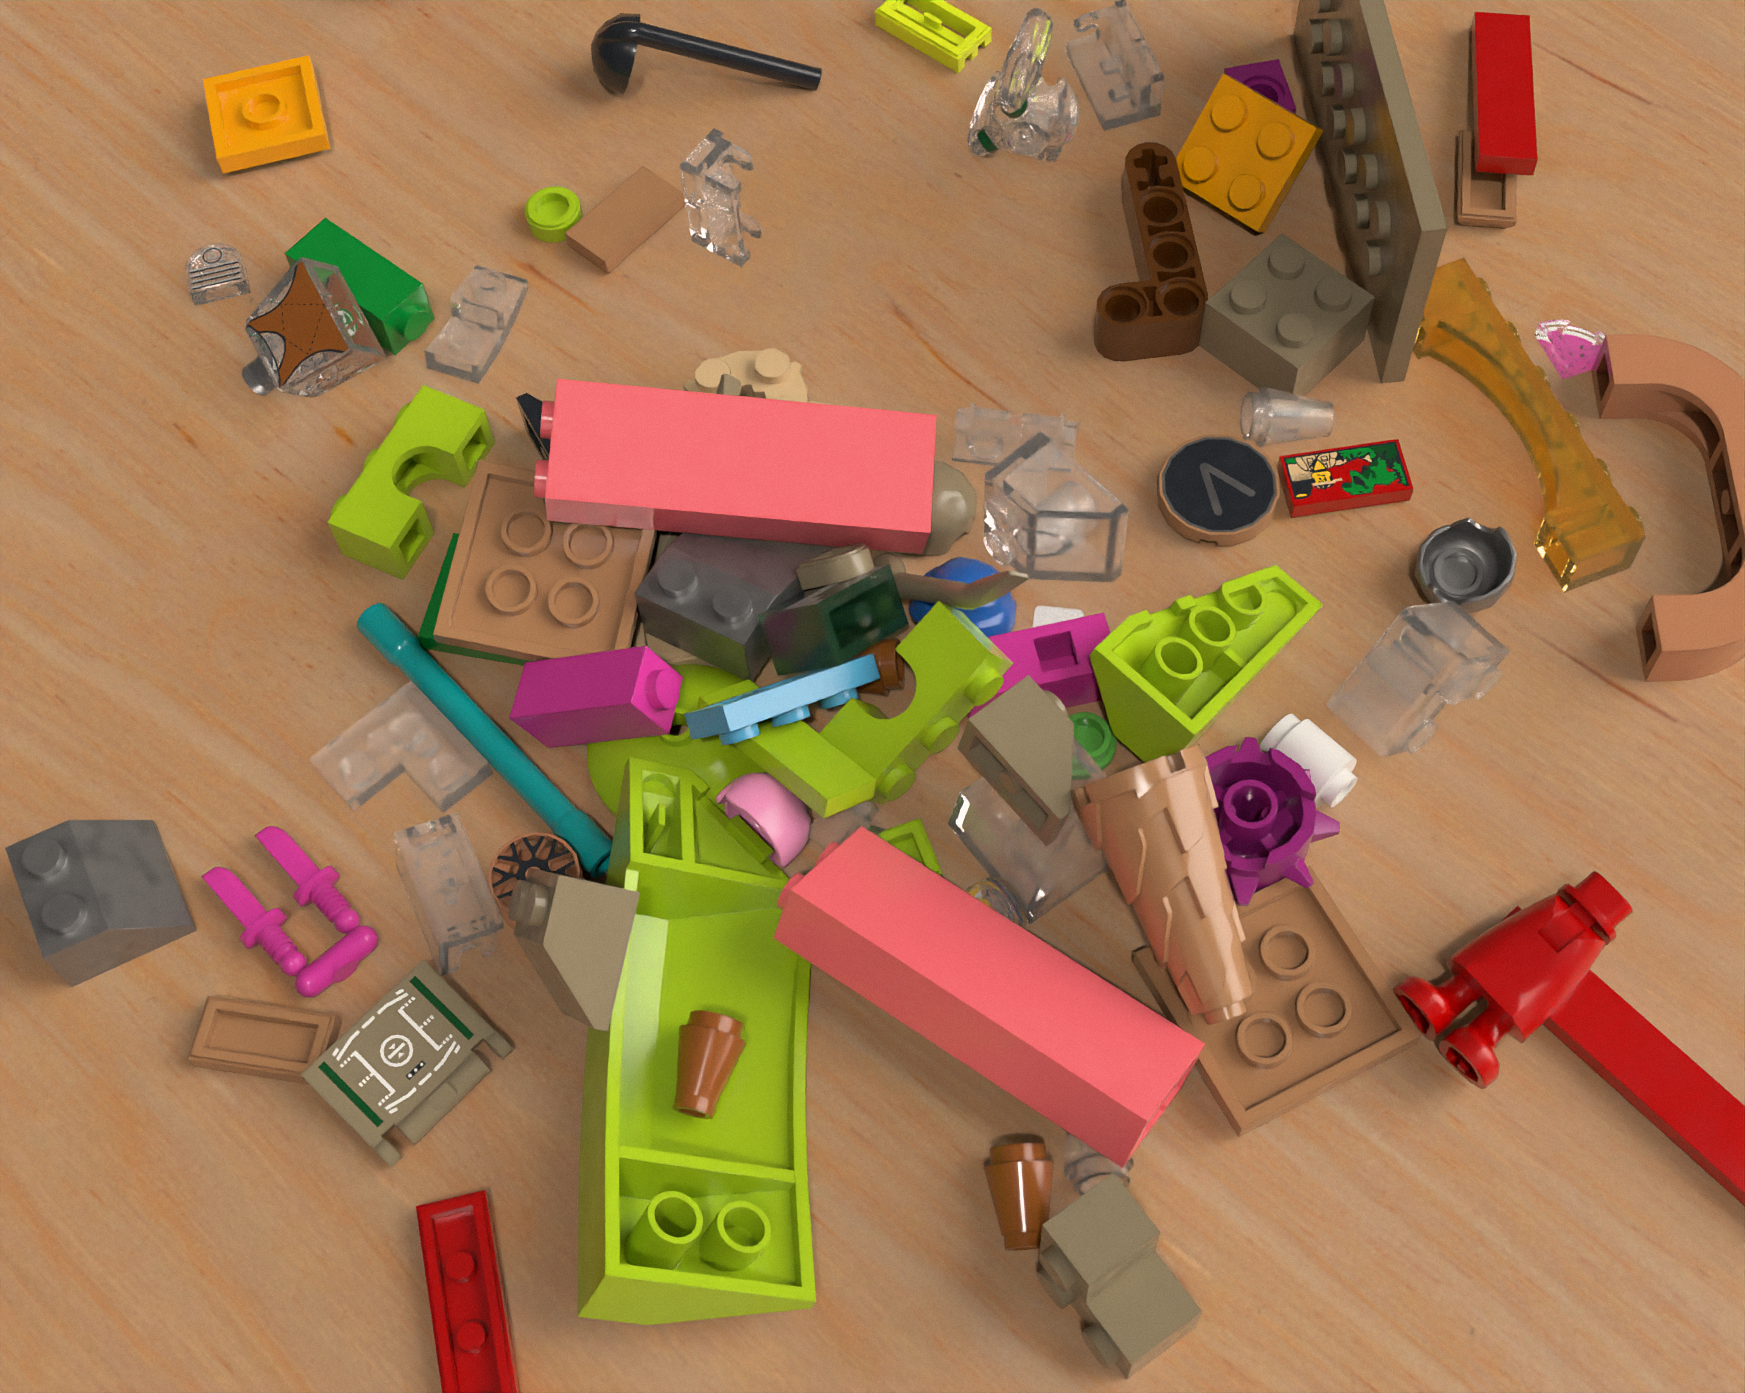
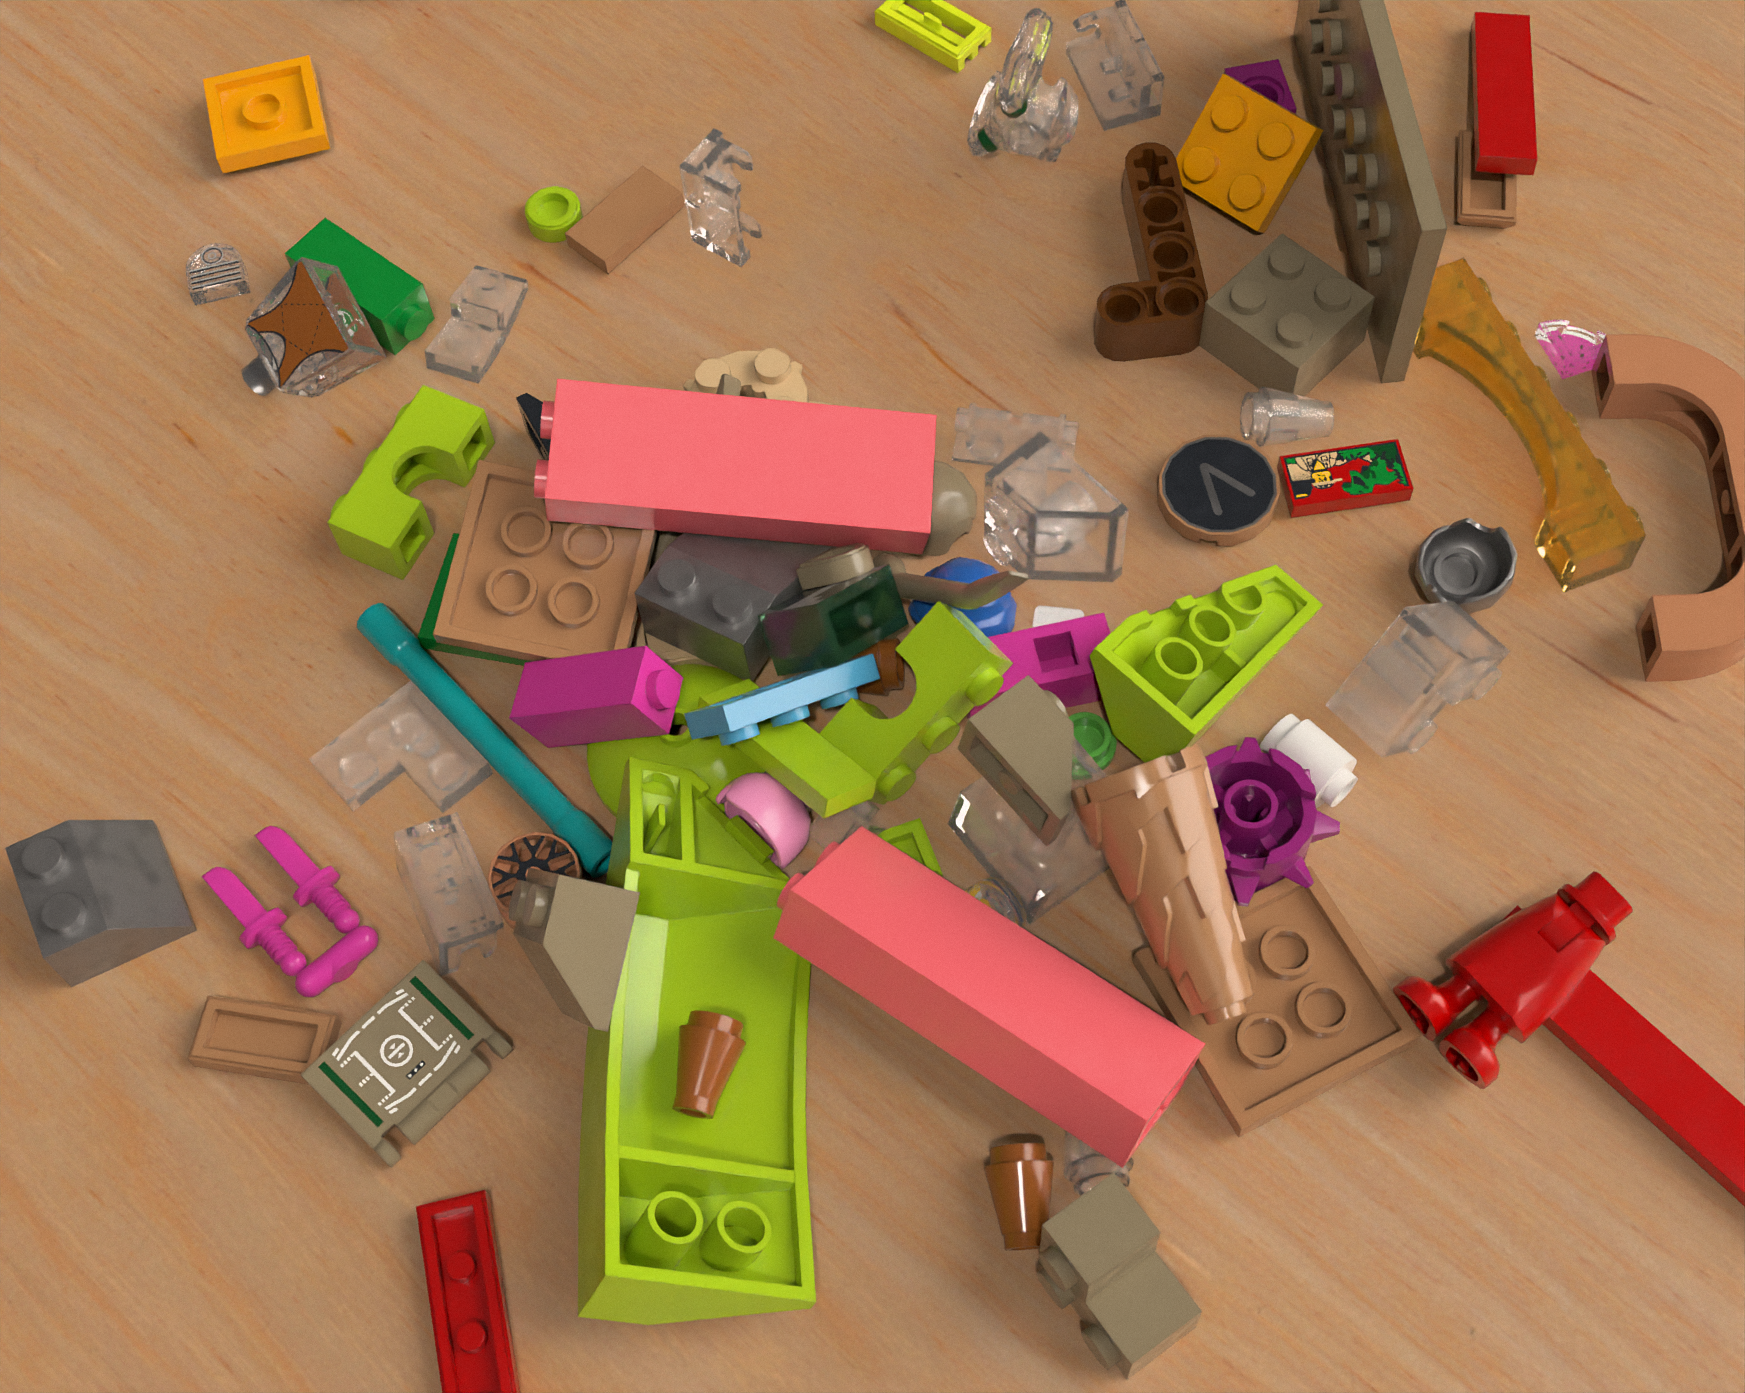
black piece [591,13,822,95] -> none

